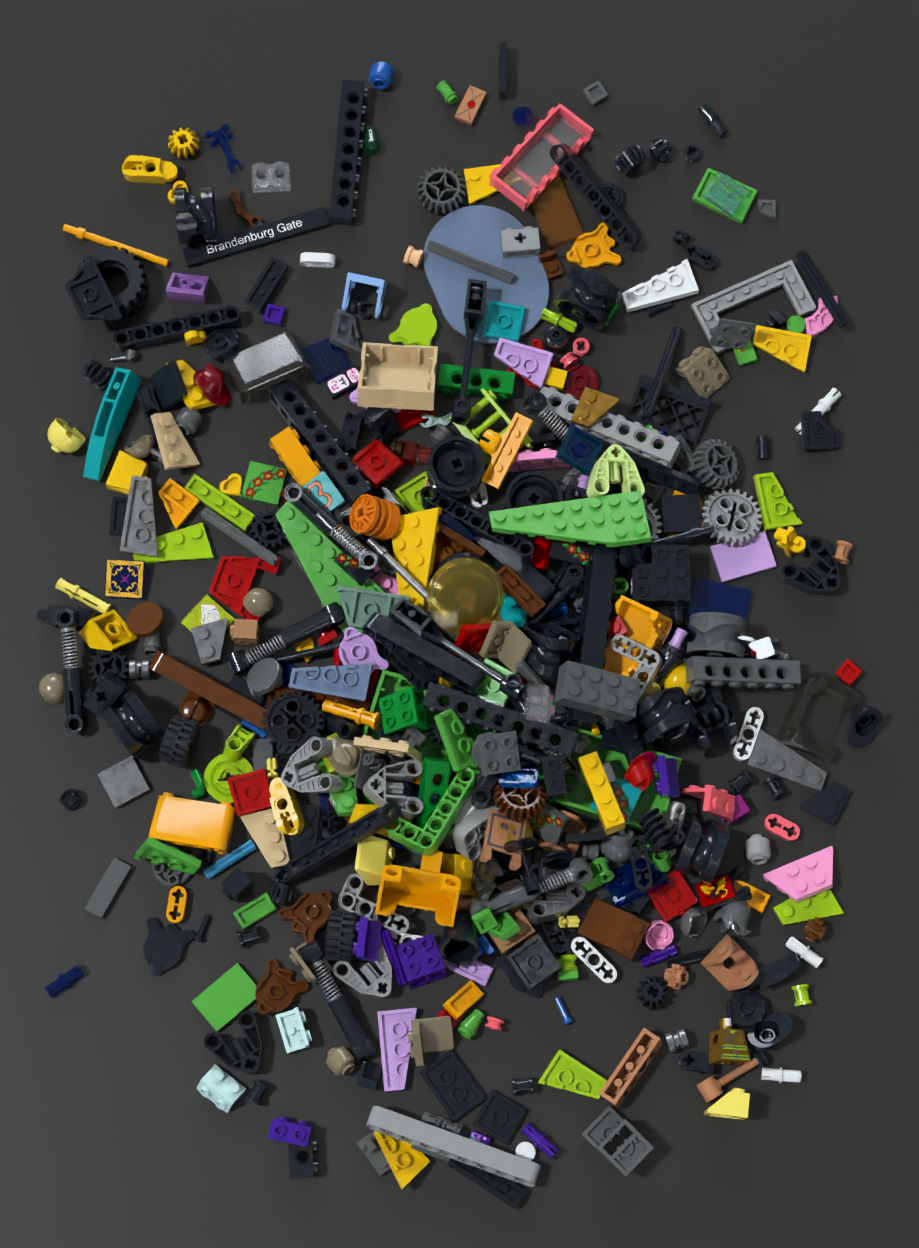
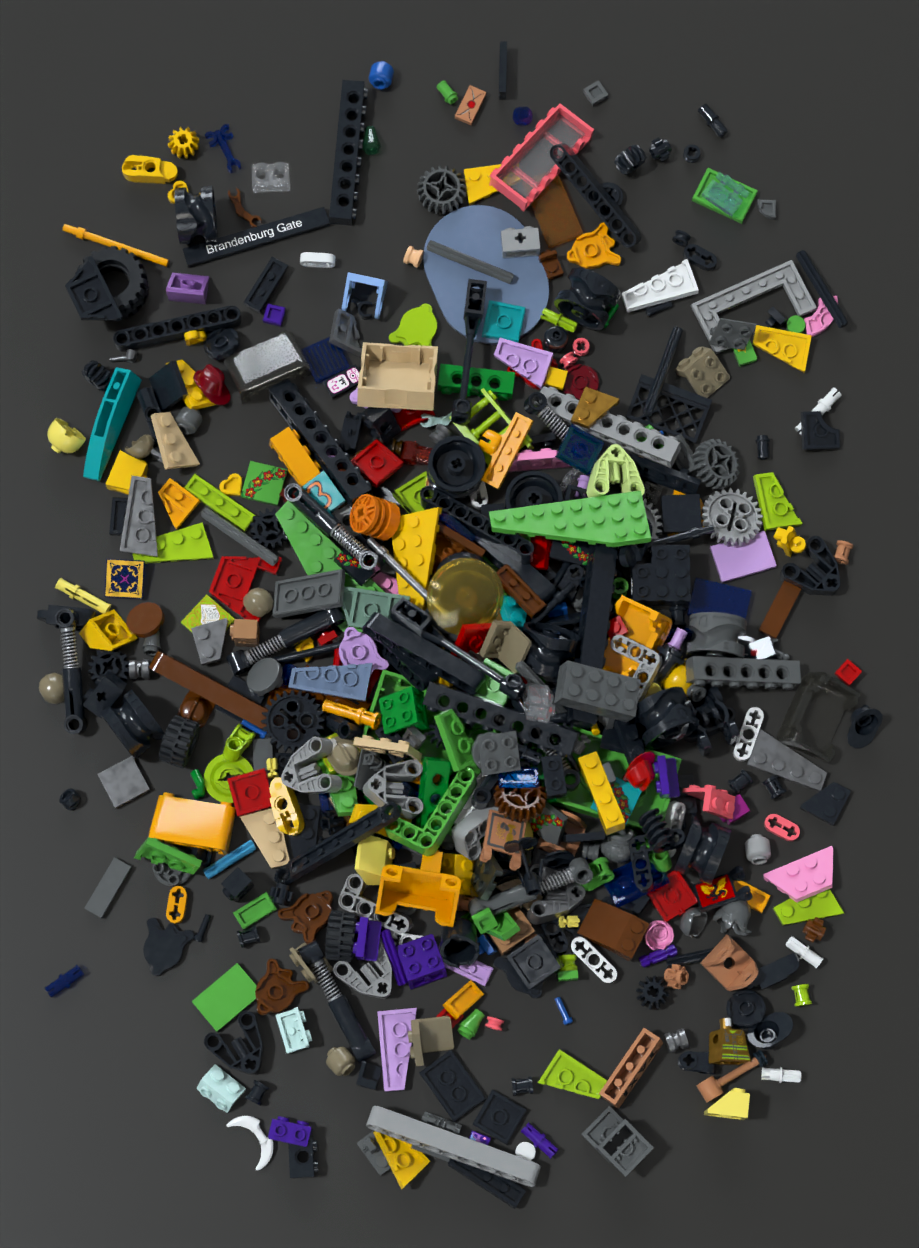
none -> white piece [227,1116,274,1170]
none -> dark grey tile [272,569,345,618]
none -> reddish brown tile [758,580,801,639]

